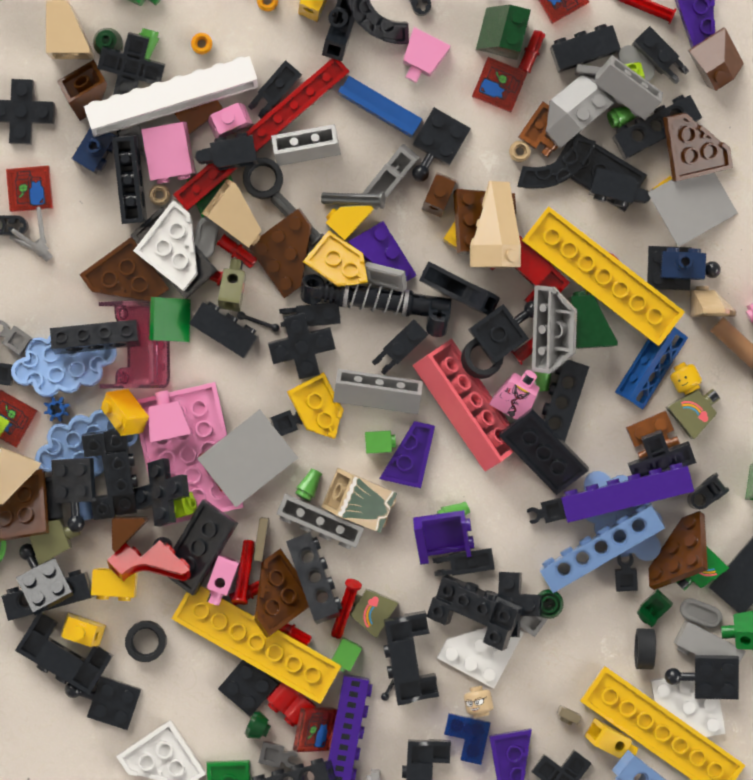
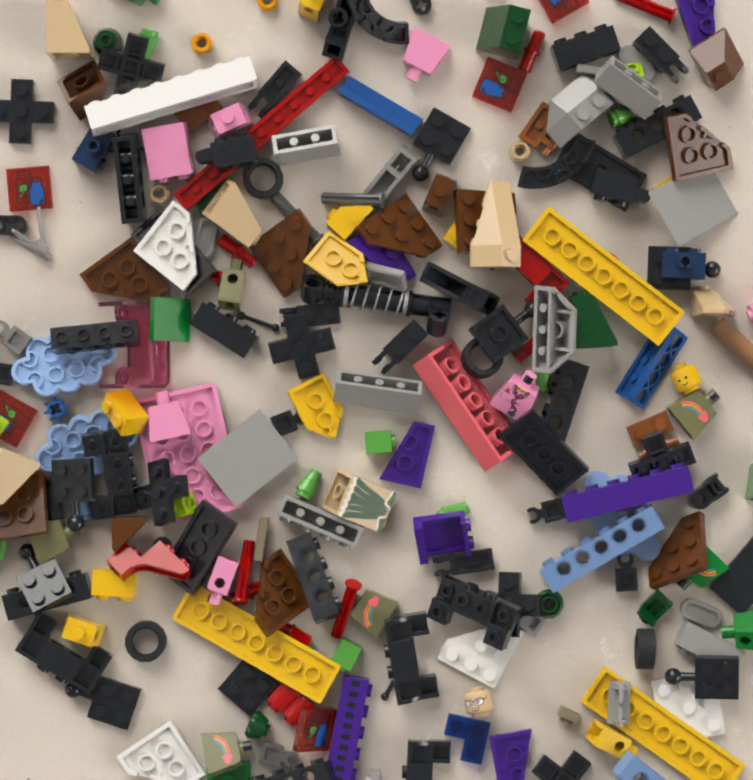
none -> torso [201,732,253,777]
none -> reddish brown plate [355,193,443,259]
none -> light grey hinge [607,681,631,726]

